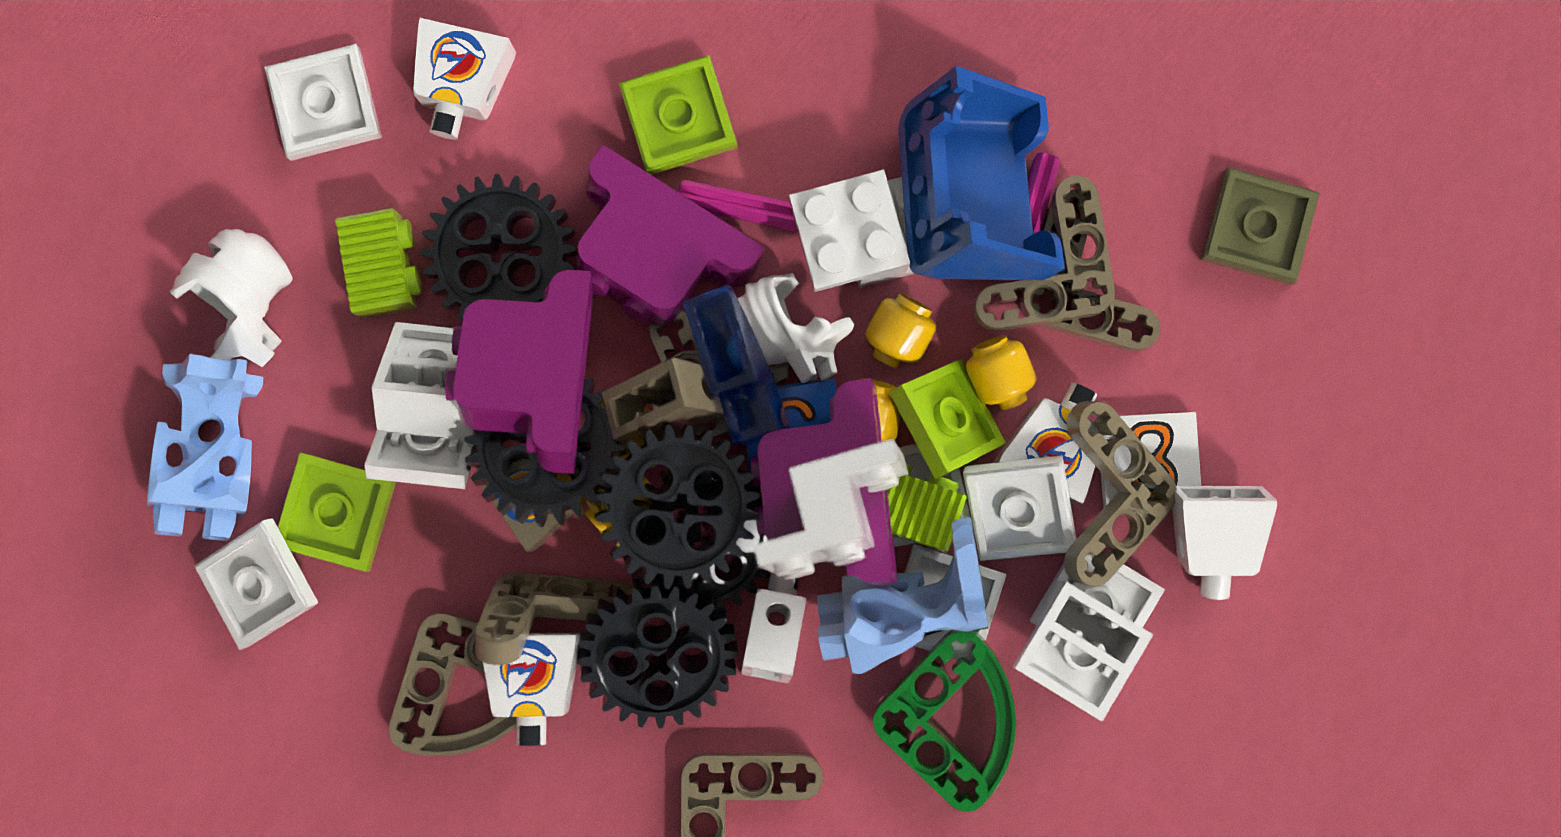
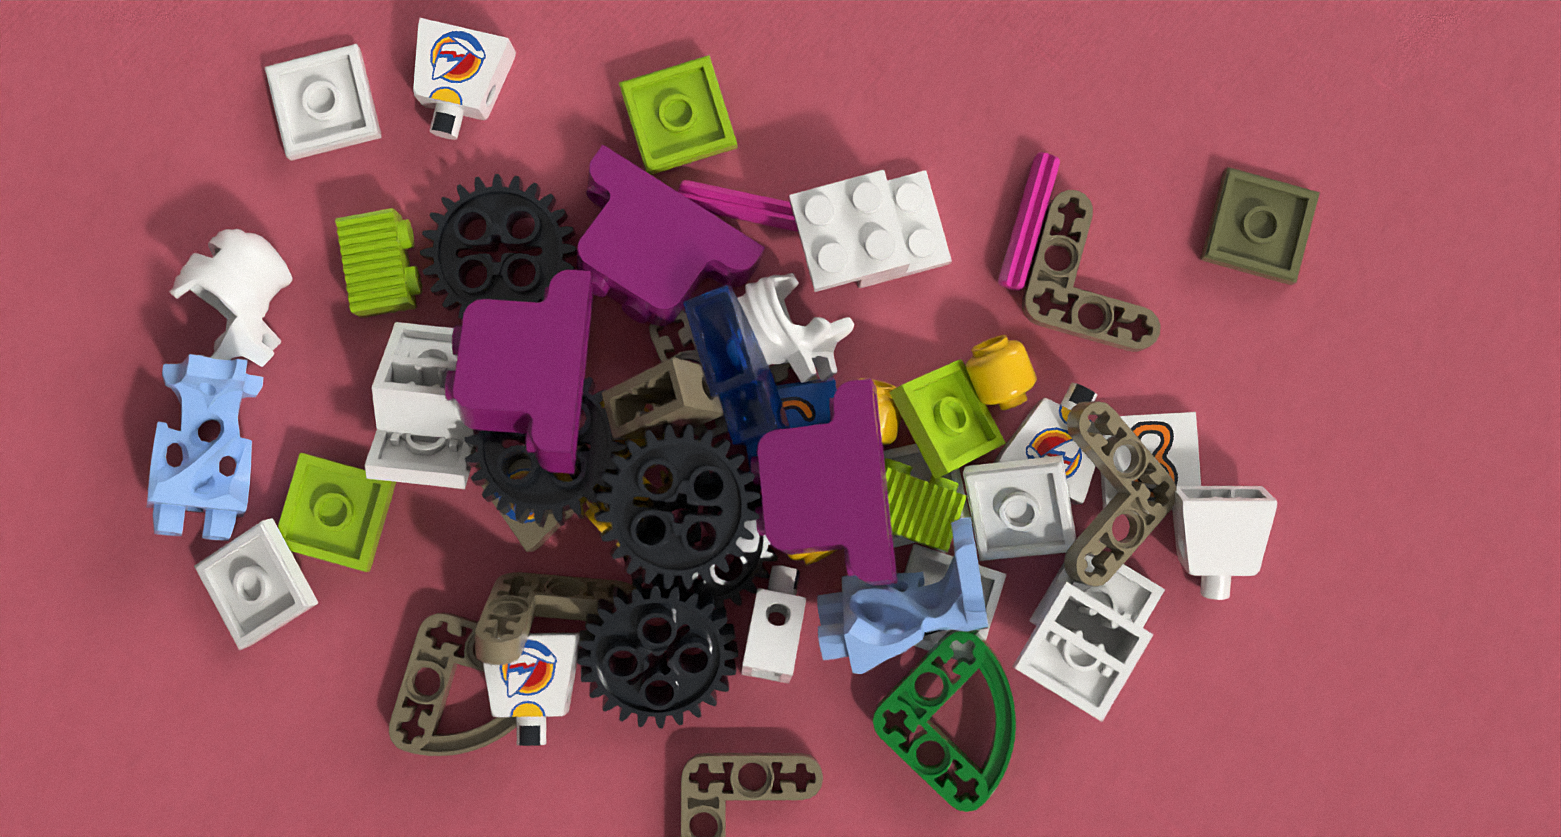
white bracket [754,439,908,580] -> none
yellow head [865,293,936,368] -> none
blue windscreen [898,66,1065,280] -> none
dark tan beam [973,176,1115,331] -> none

